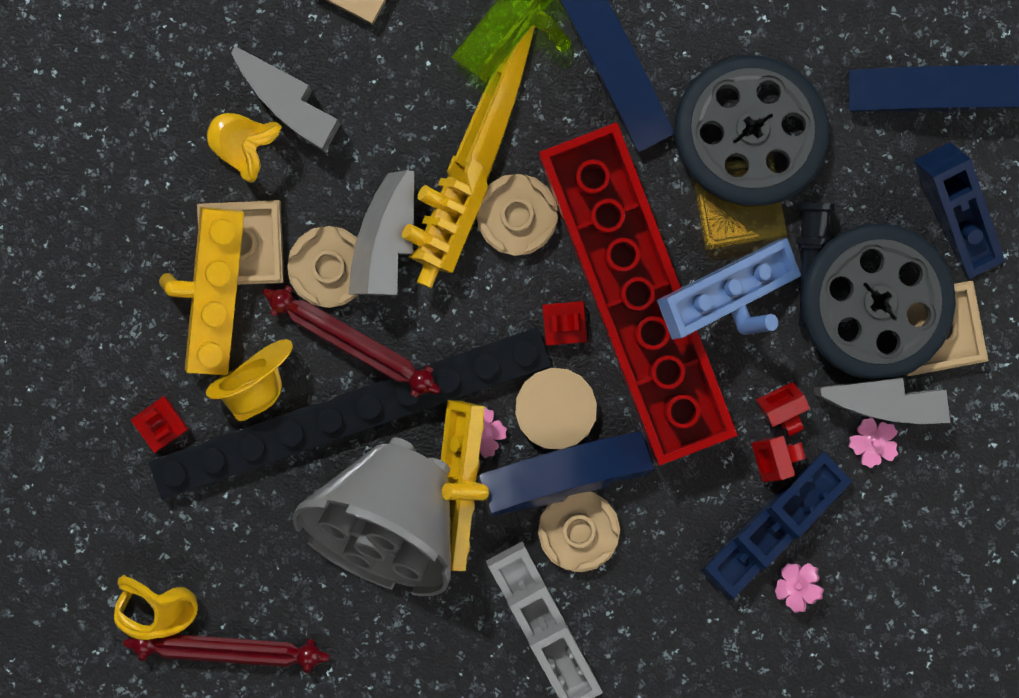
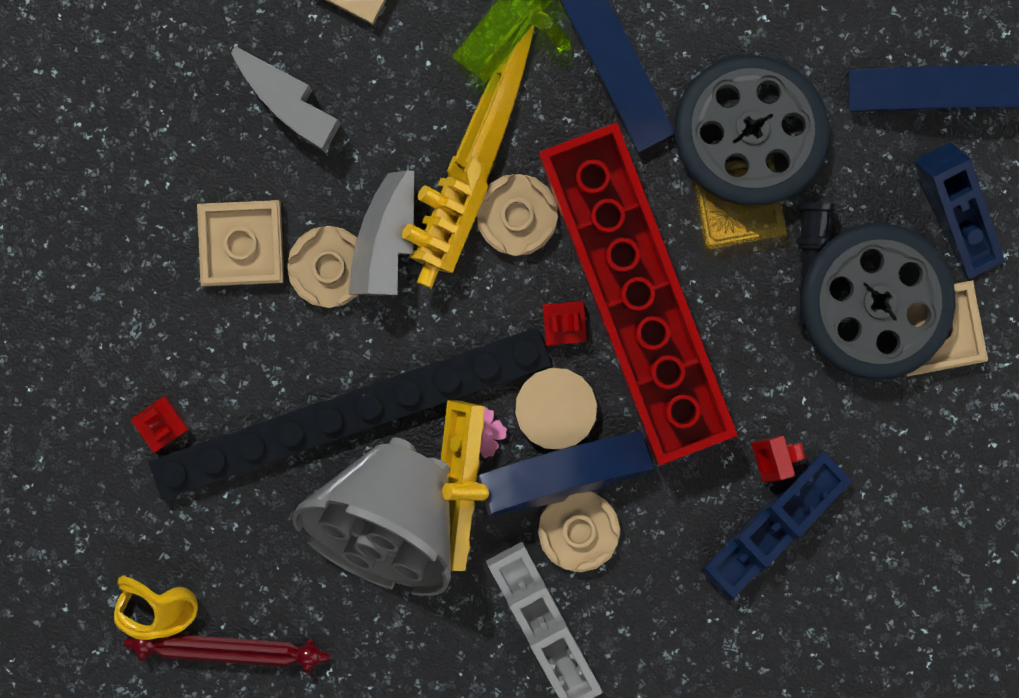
yellow plate [159,207,244,375] -> none
yellow piece [206,339,293,421] -> none
yellow piece [207,113,282,183] -> none
dark red wheel [263,285,441,398] -> none
medium blue plate [657,238,801,339] -> none
red tile [756,382,810,436] -> none
bright pink plant [775,563,824,613] -> none
light grey slope [814,378,950,424] -> none
bright pink plant [848,417,898,468] -> none

